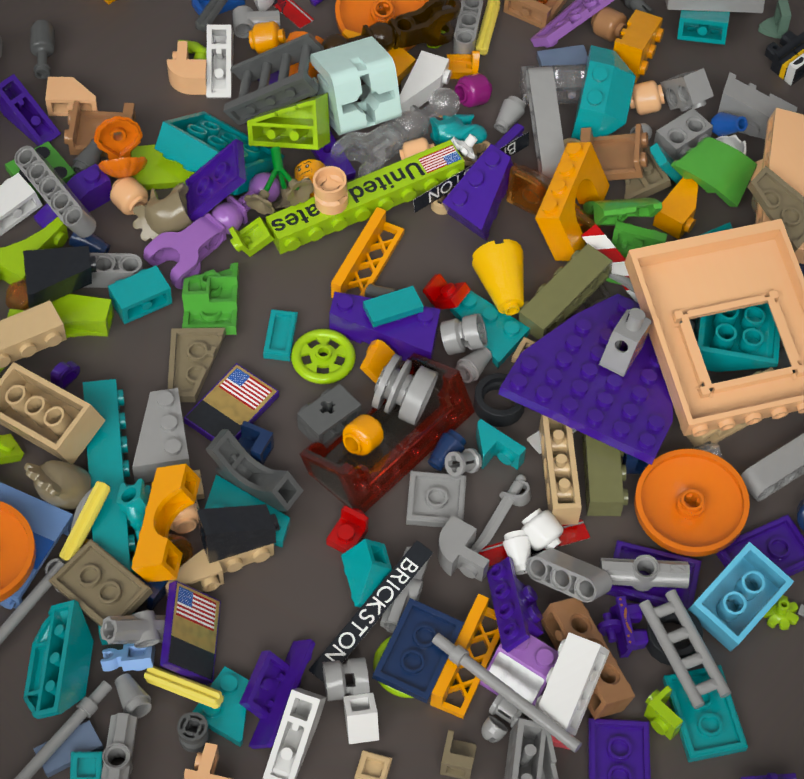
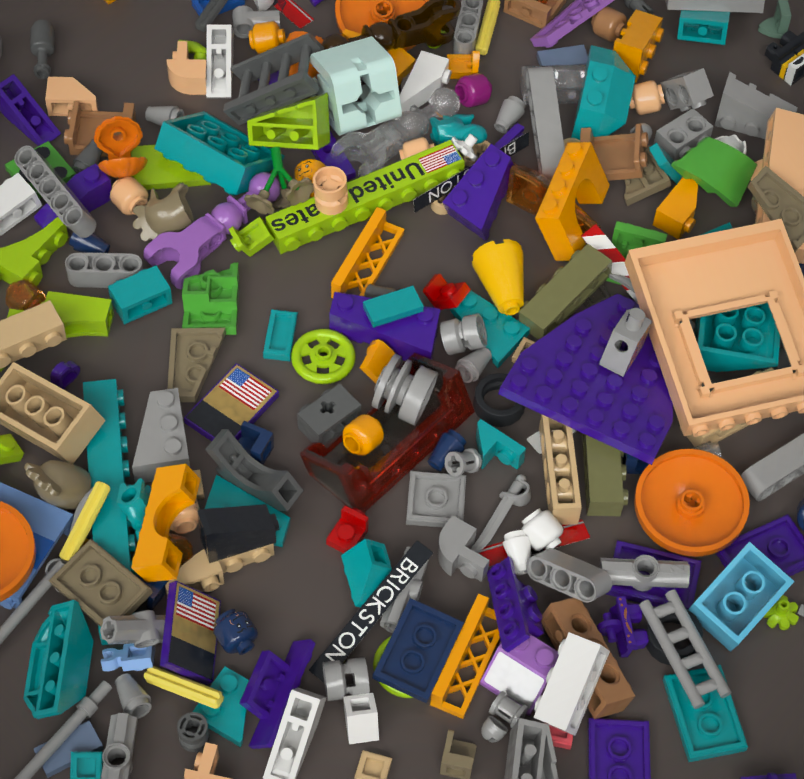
black slope [23,246,97,309] -> none
dark purple tile [185,139,246,222] -> none
light grey bar [432,633,582,753] -> none
bright green slope [583,198,662,225] -> none
lime bracket [644,685,683,740] -> none
blue cone [710,112,748,137] -> none
none -> light grey cone [145,106,185,126]
none -> dark blue head [214,609,258,655]

